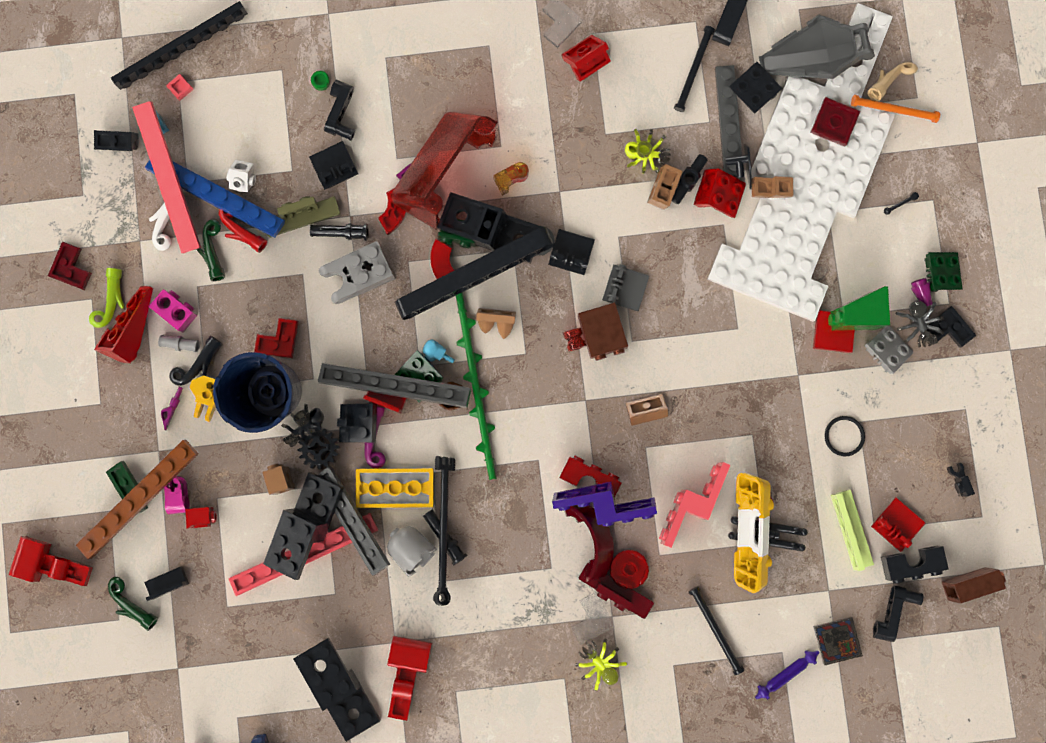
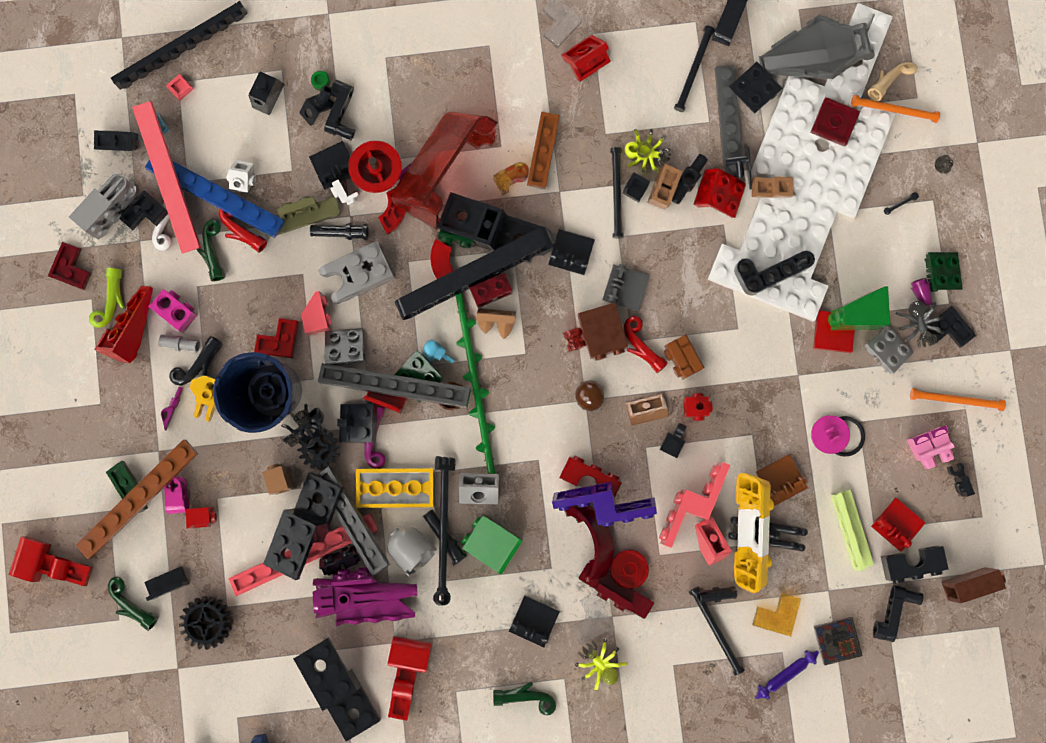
none -> light grey brick [69,174,139,240]
none -> black tile [120,191,168,230]
none -> black gear [179,596,233,650]
none -> black torso [248,72,285,116]
none -> black bracket [299,85,334,126]
none -> coral slope [301,291,332,336]
none -> magenta piece [312,567,418,626]
none -> black hinge [319,545,361,576]
none -> dark grey hinge [325,328,365,365]
none -> white bracket [330,180,359,205]
none -> red piece [348,141,402,193]
none -> light grey brick [459,473,499,504]
none -> slope [461,515,523,575]
none -> dark red brick [470,273,513,308]
none -> dark green plant [493,682,556,716]
none -> black hinge [508,595,560,647]
none -> dark orange plate [527,112,560,189]
none -> reddish brown hair [575,380,604,411]
none -> black bar [610,147,624,239]
none -> black panel [623,172,650,203]
none -> red plant [624,316,668,374]
none -> black plate [659,423,687,458]
none -> dark orange brick [664,334,704,380]
none -> red brick [683,393,713,421]
none -> coral slope [695,517,732,566]
none -> black pin [696,586,737,603]
none -> black beam [734,251,815,296]
none -> clear yellow tile [752,593,801,637]
none -> dark orange hinge [756,454,808,506]
none -> dark pink piece [811,415,850,454]
none -> bright pink hips [907,425,954,469]
none -> orange bar [910,388,1006,411]
none -> clear smoke plate [935,155,954,174]

